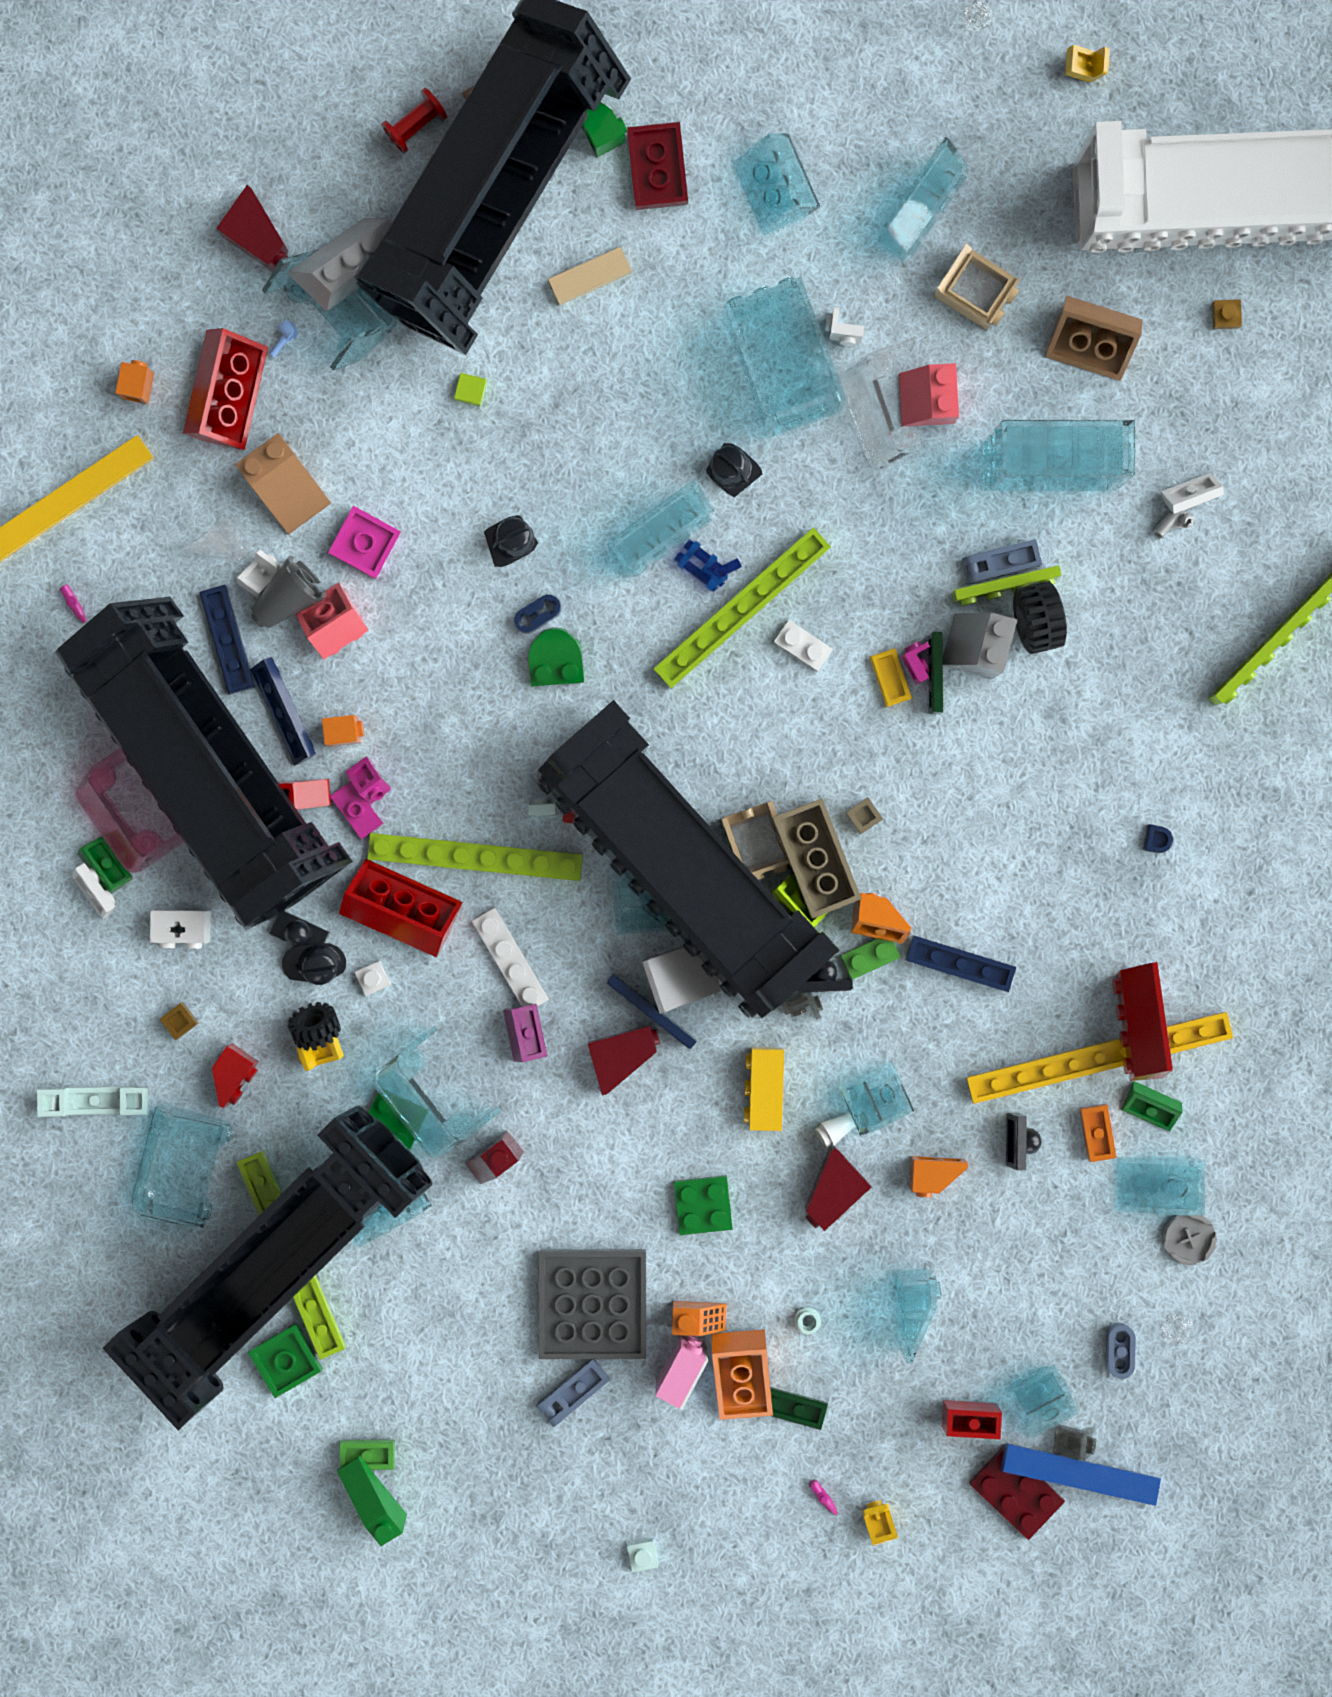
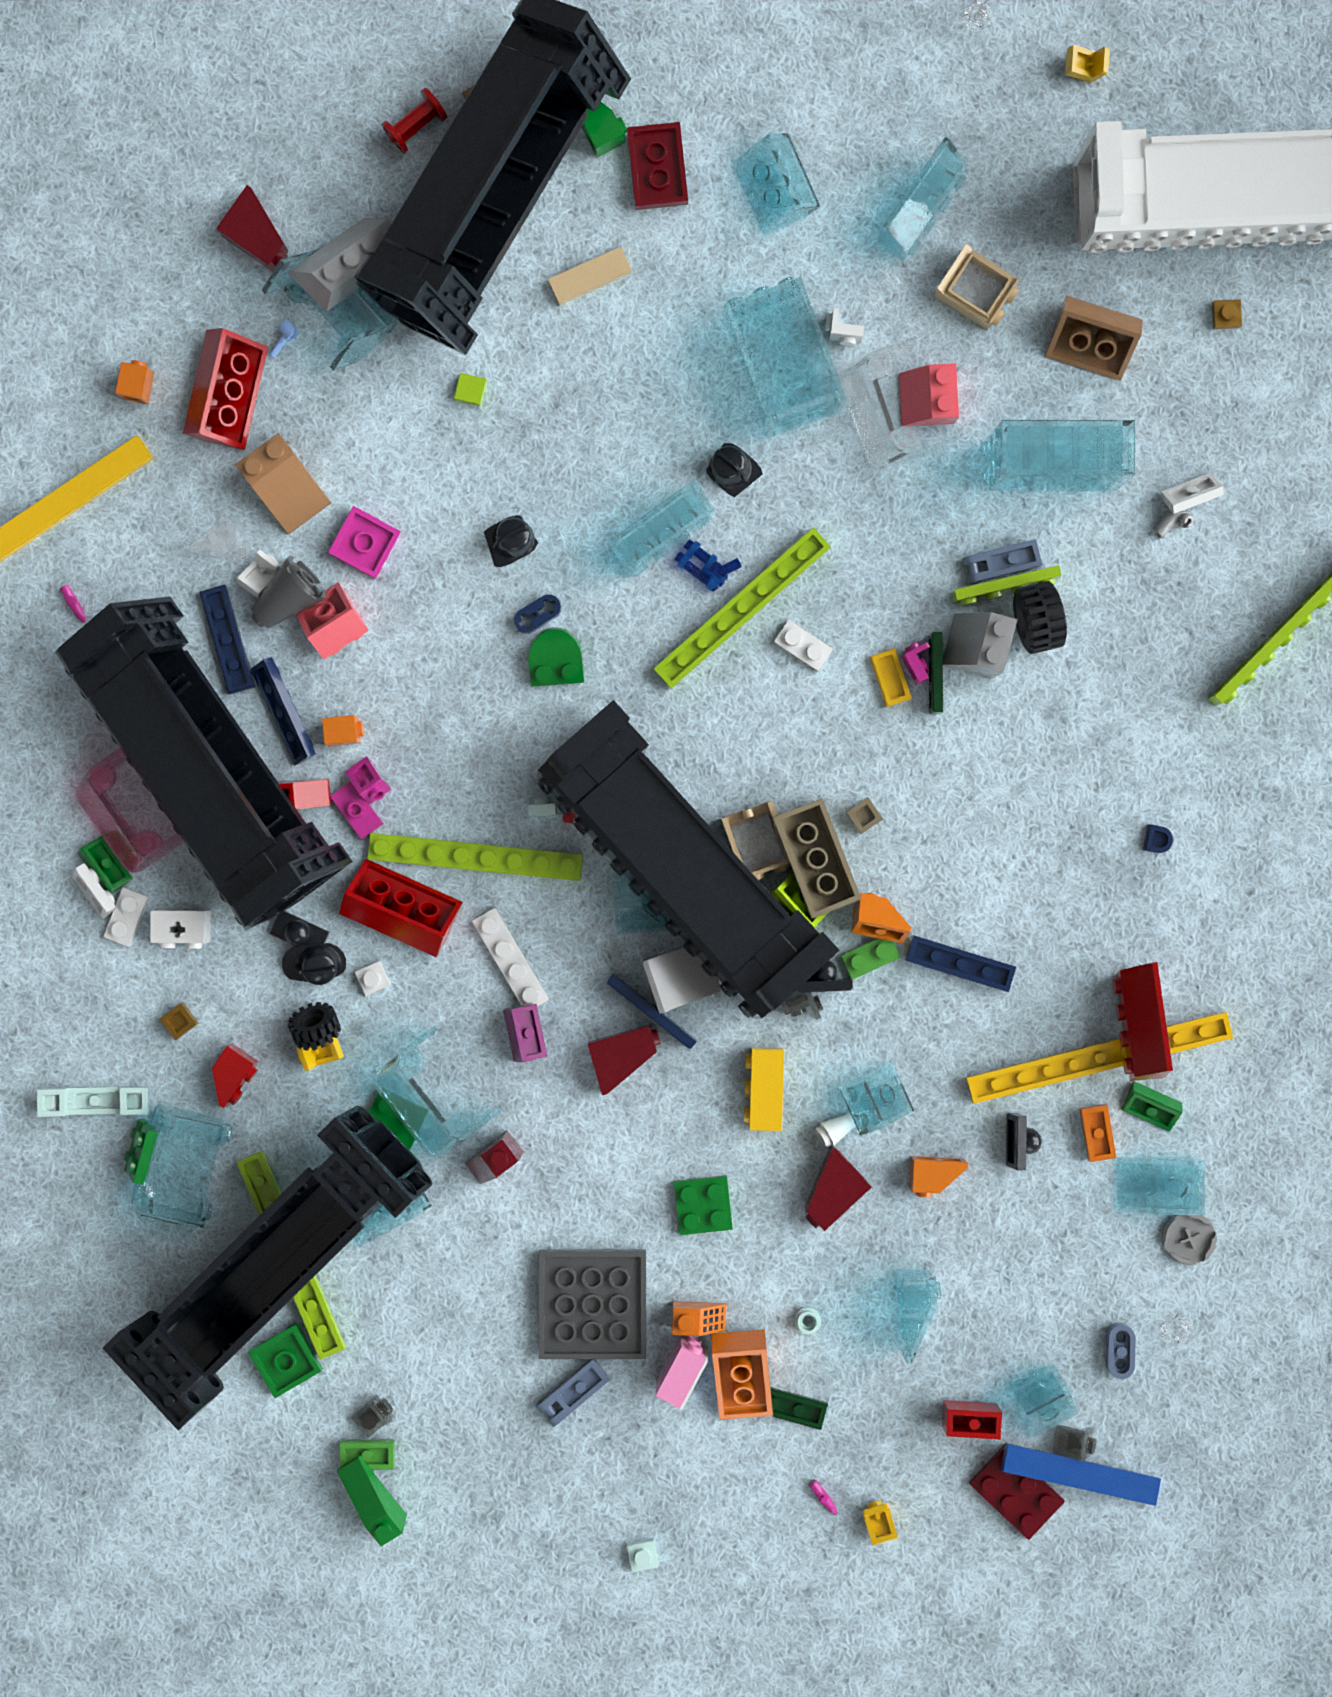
none -> white plate [103,887,150,947]
none -> green plate [124,1119,158,1185]
none -> clear smoke bracket [351,1395,394,1438]

